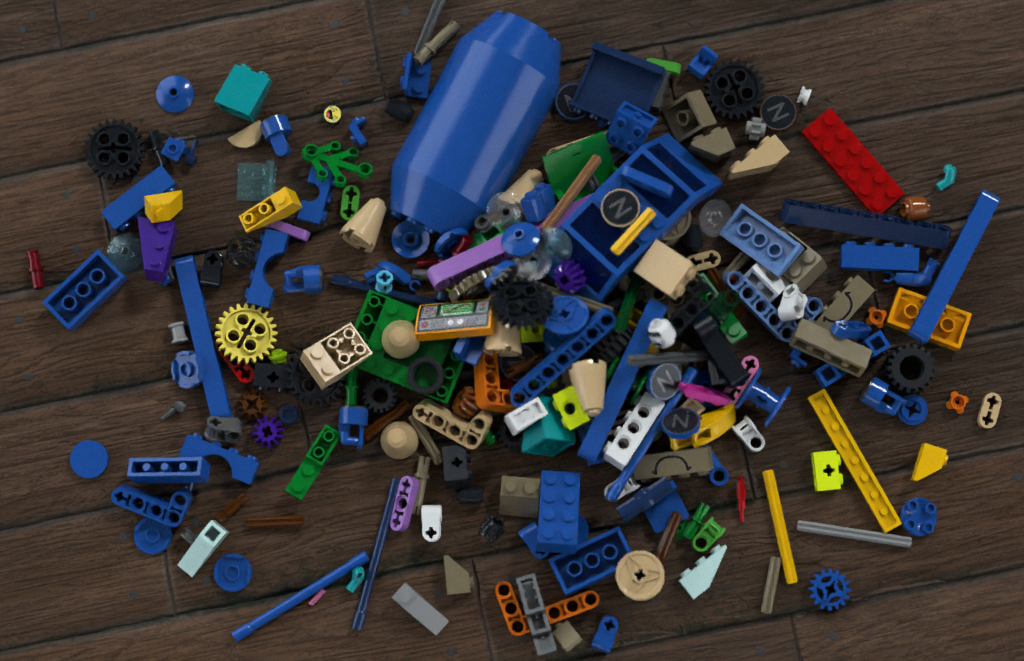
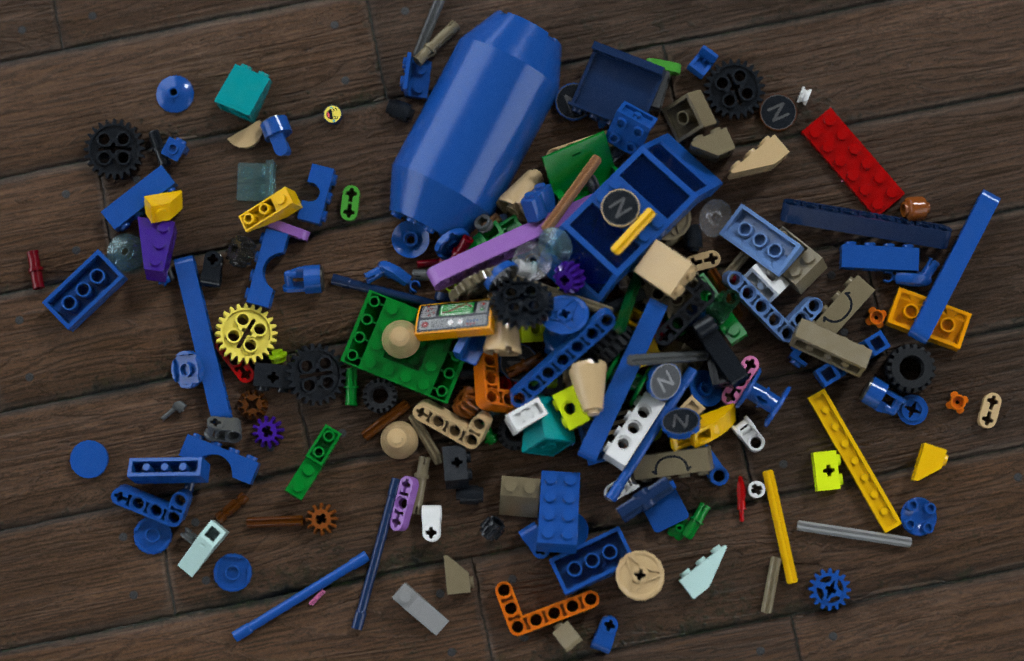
light grey bush [168,321,189,344] -> none
dark blue hand [185,139,198,167] -> none
dark blue tile [279,405,299,425] -> none
tan slope [300,323,373,390] -> none
green plant [301,141,373,188] -> none
blue piece [338,405,369,449] -> none
tan cone [339,198,387,252] -> none
teal arm [346,567,365,593] -> none
blue bracket [348,116,368,148] -> none
medium azure bush [375,270,393,295] -> none
black tyre [407,357,444,395] -> none
clear dish [486,192,524,230] -> none
blue dish [502,222,540,257] -> none
dark grey slope [516,573,557,658] -> none
blue beam [618,166,674,198] -> none
white head [647,318,676,348] -> none
reddish brown axle [655,511,683,566] -> none
dark pink hinge [678,382,731,406] -> none
bright green piece [691,516,726,552] -> none
light grey gear [745,117,766,141] -> none
white piece [778,284,808,322] -> none
blue beam [830,321,872,339] -> none
teal arm [935,164,957,192] -> none
none -> dark orange gear [305,503,339,536]
none -> white bush [747,481,765,498]

